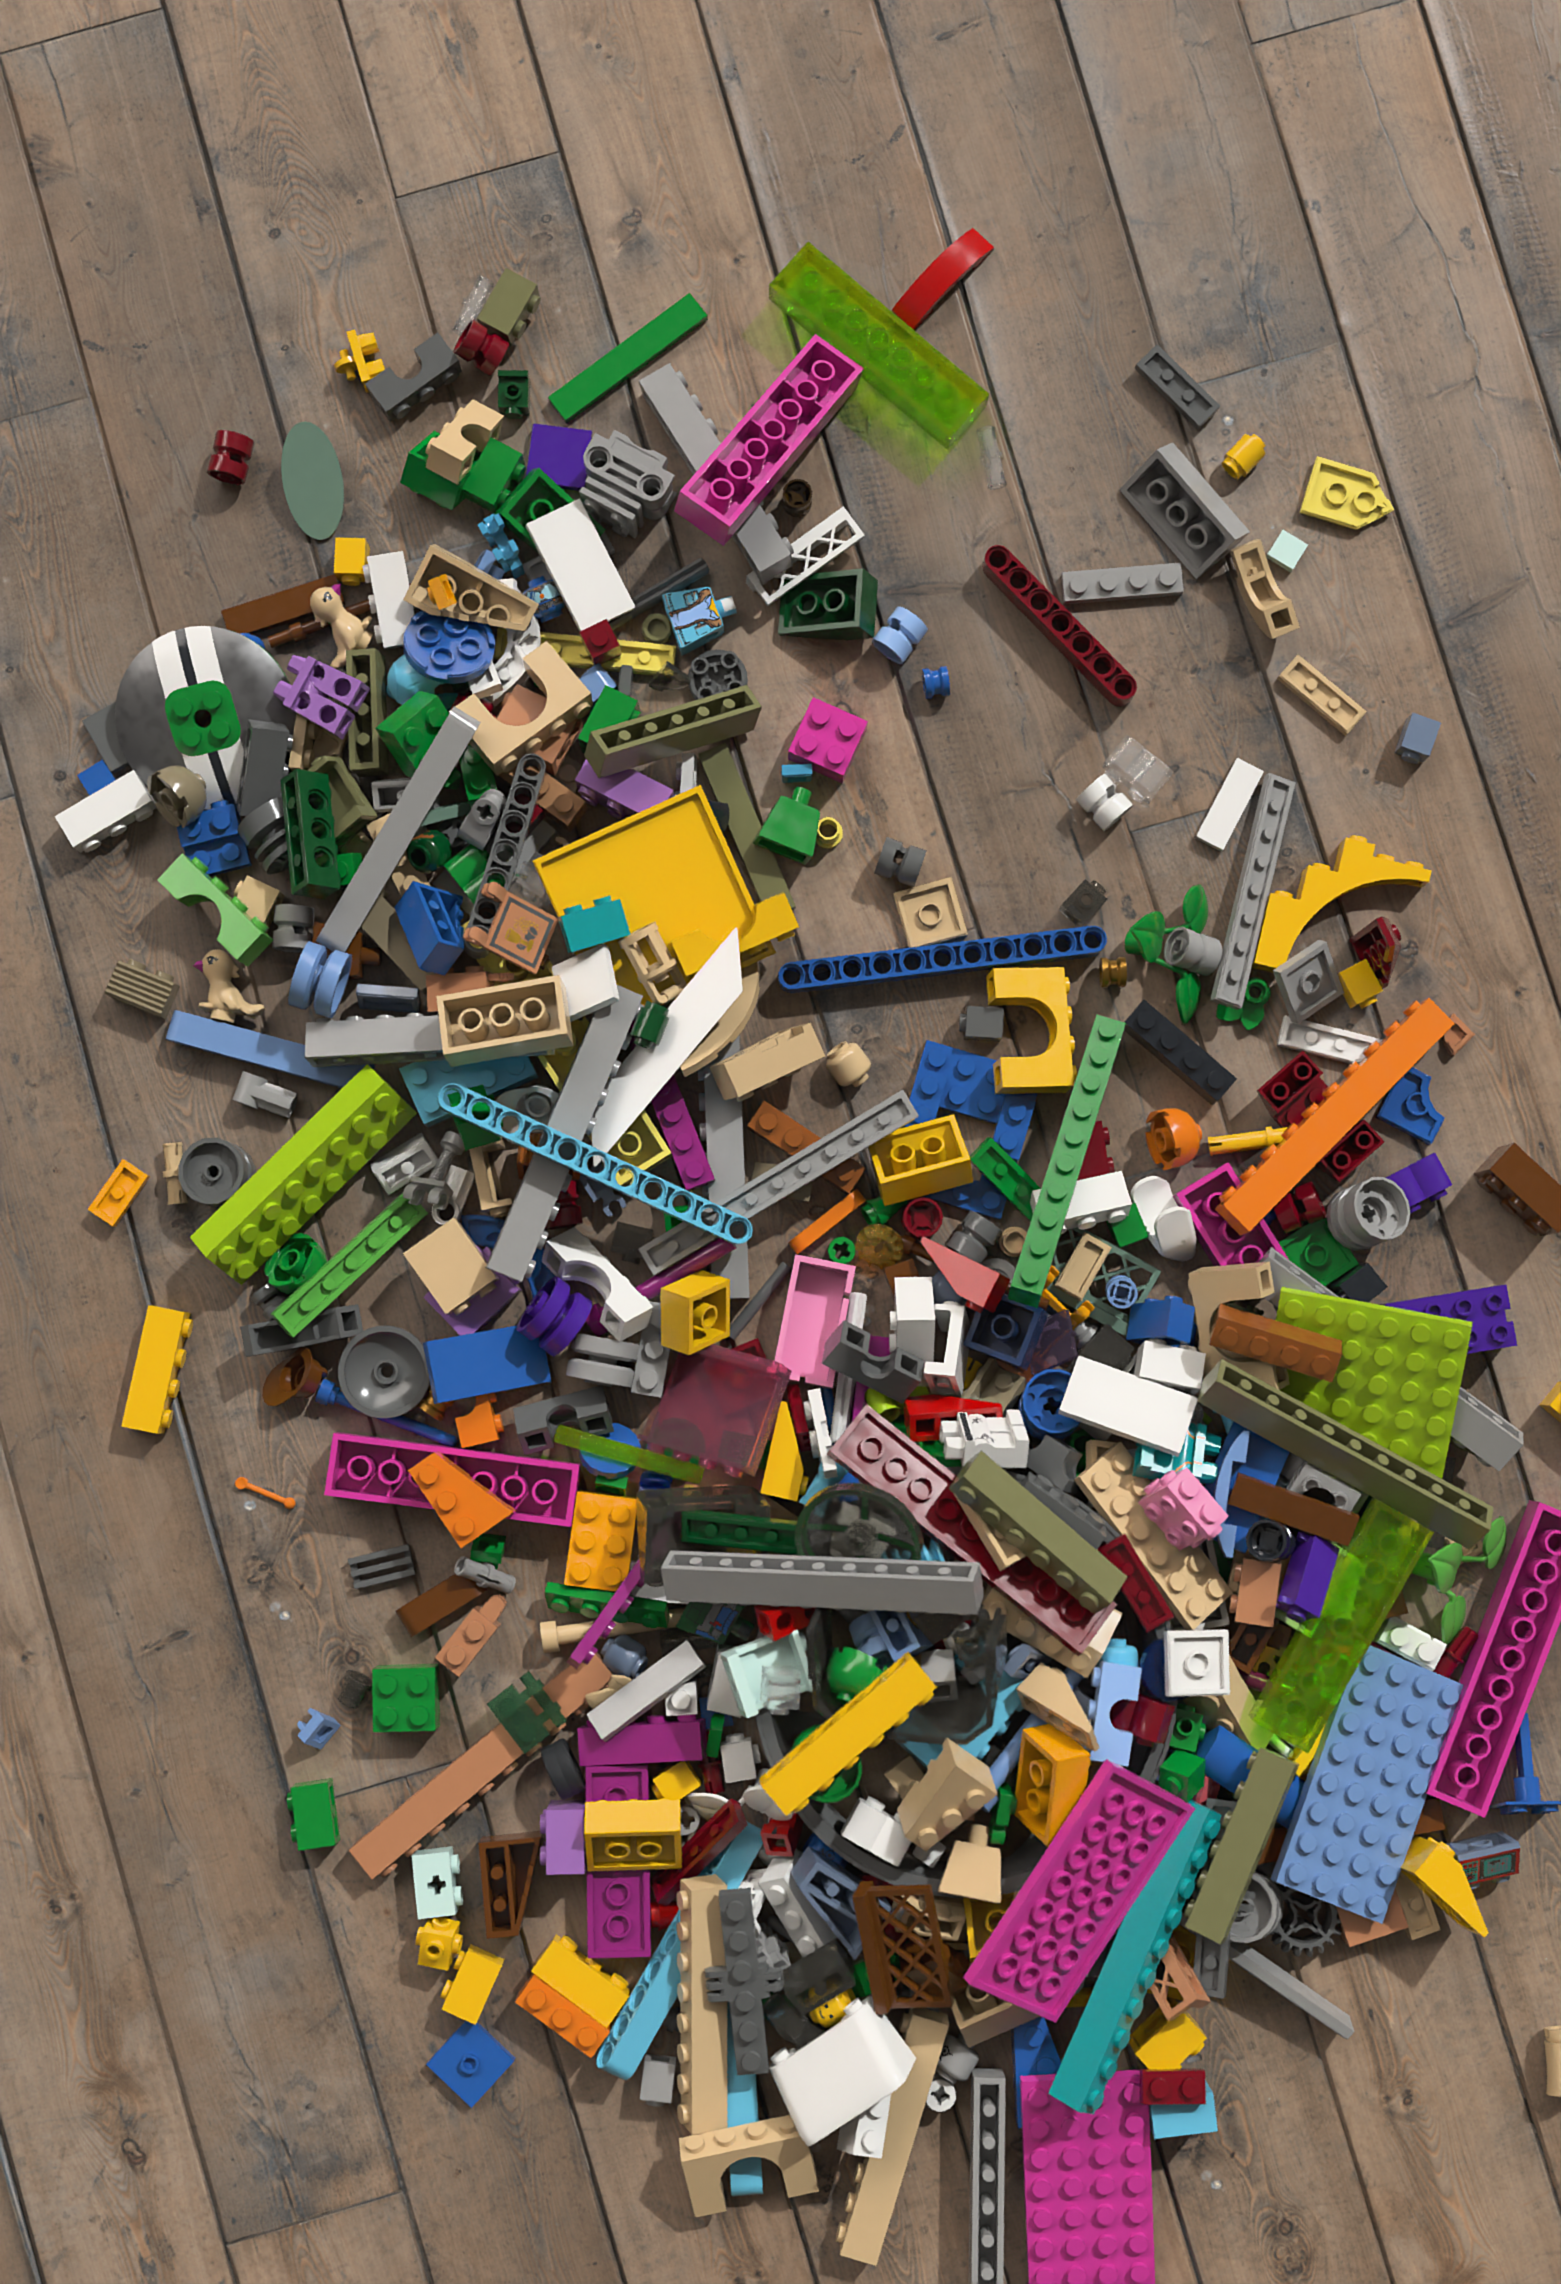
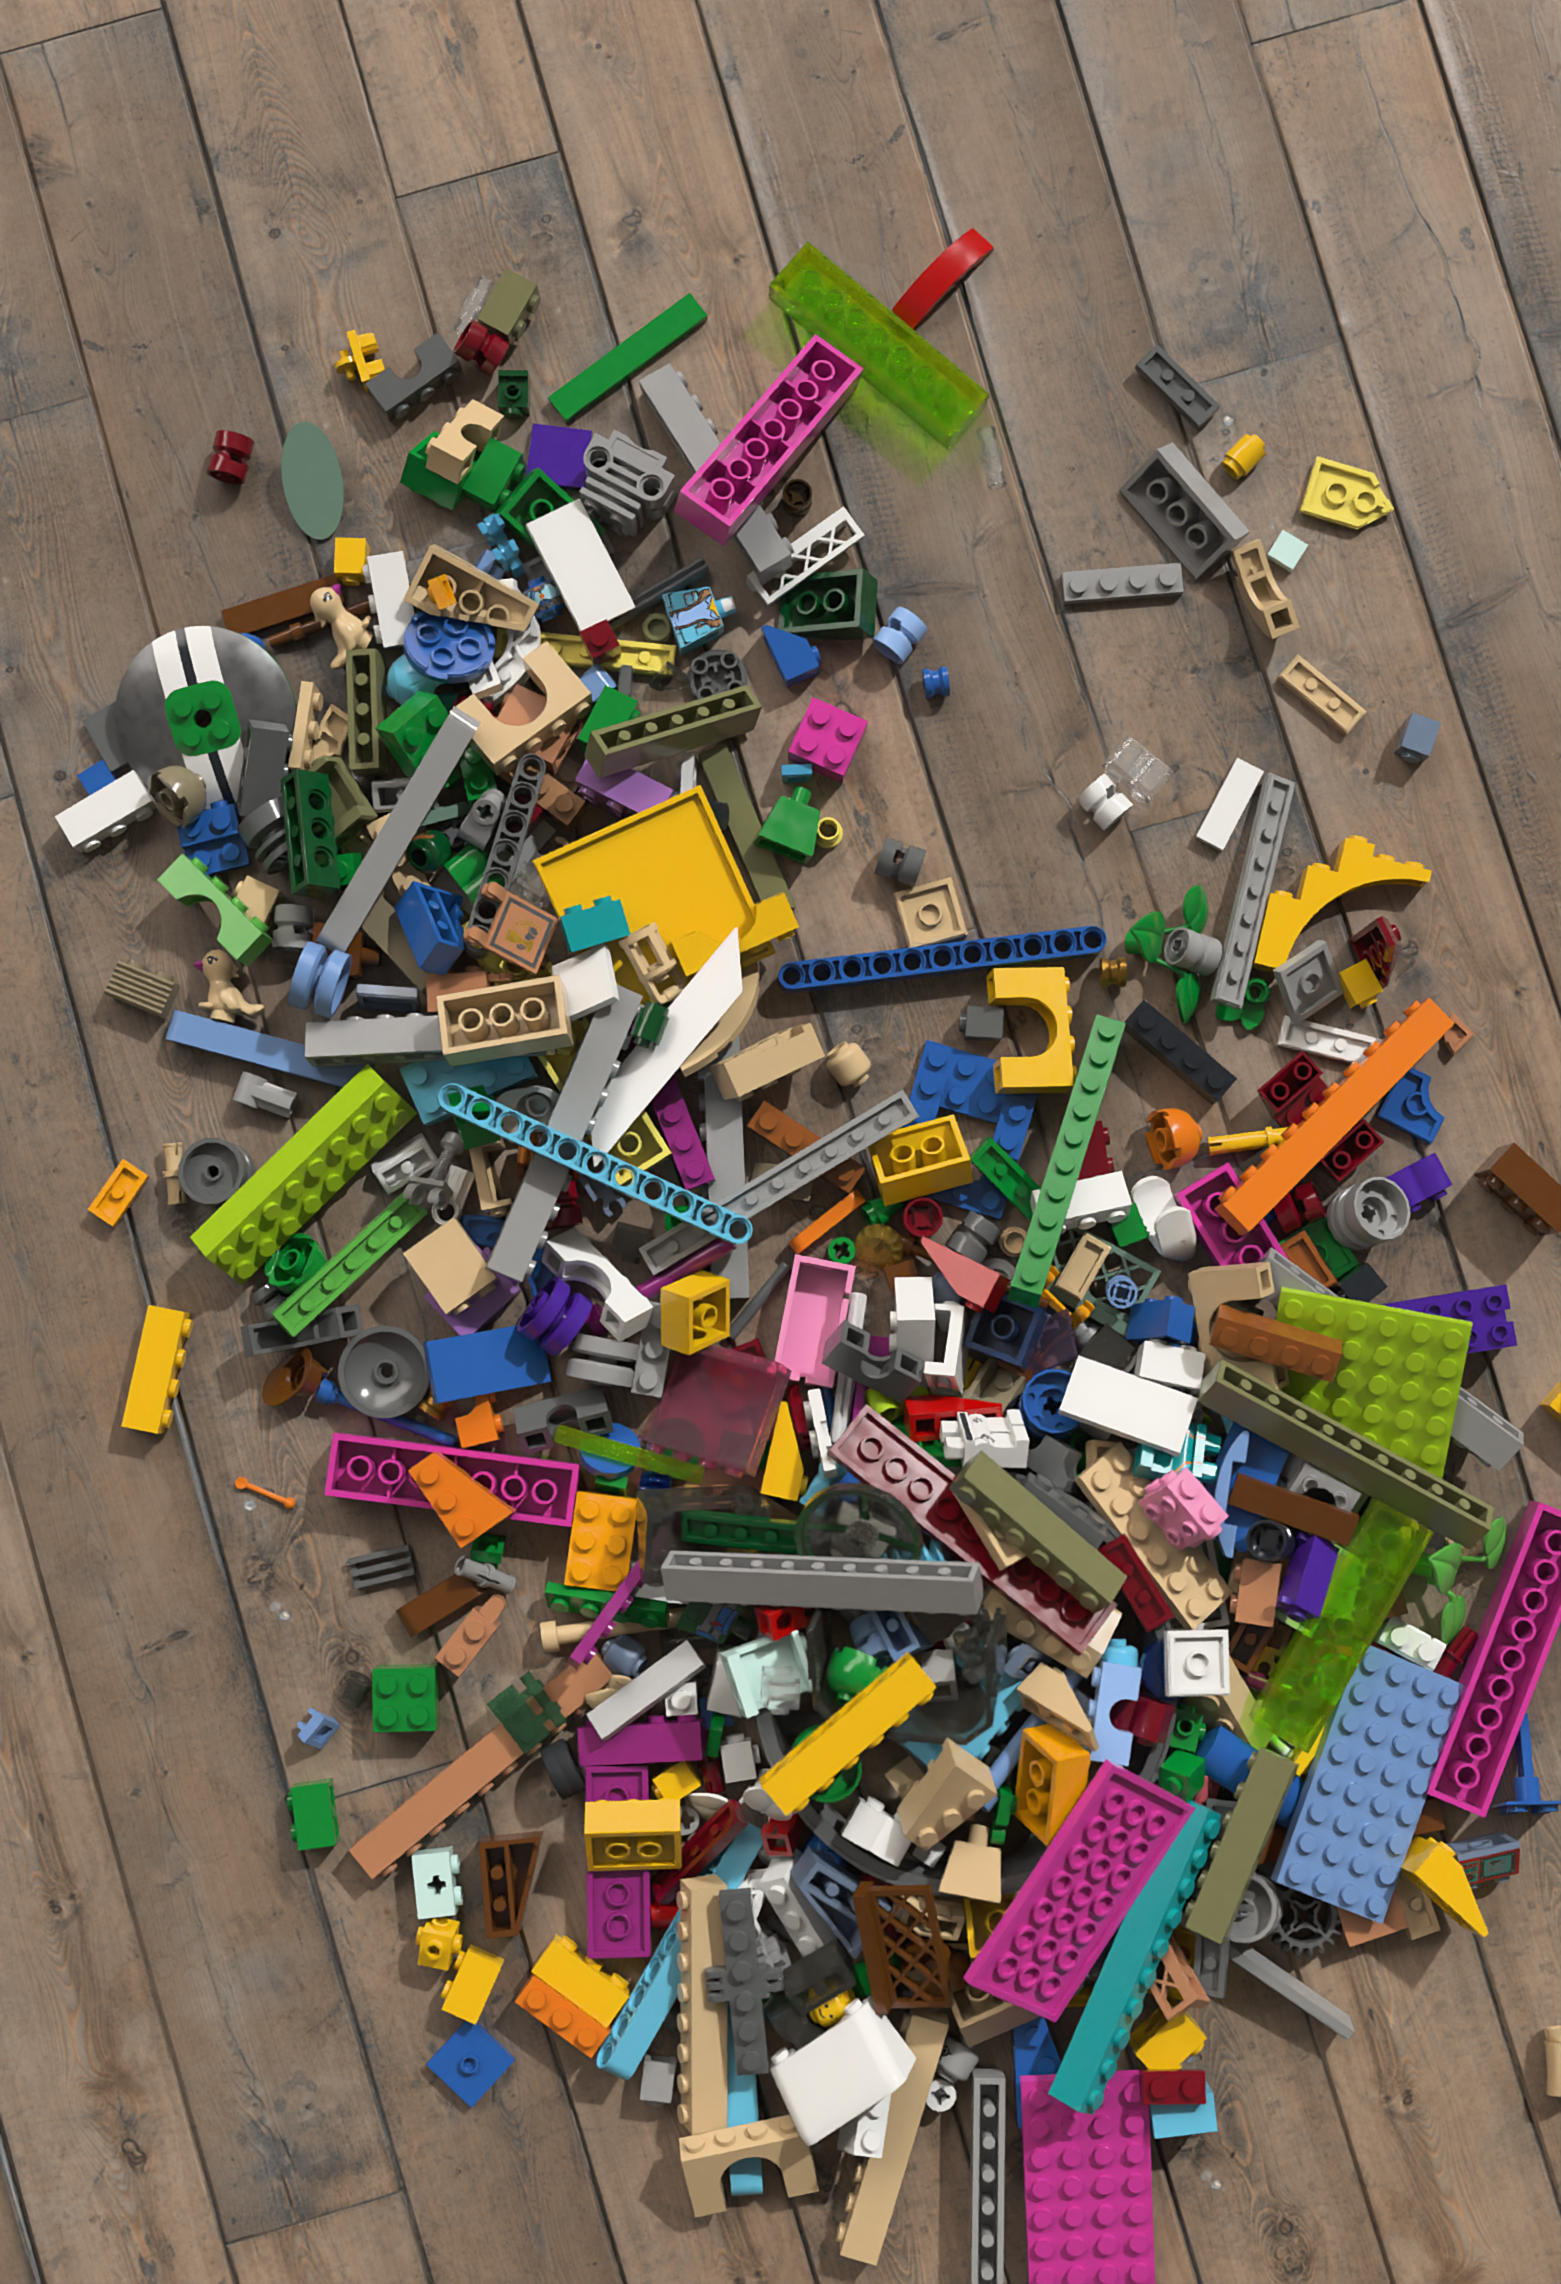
medium lavender hips [273,655,370,740] -> none
medium lavender brick [540,1800,587,1875] -> none
dark red beam [982,545,1137,707] -> none
clear smoke brick [1058,879,1108,927] -> none
none -> blue slope [761,625,822,688]
none -> dark orange tile [1280,1230,1337,1288]

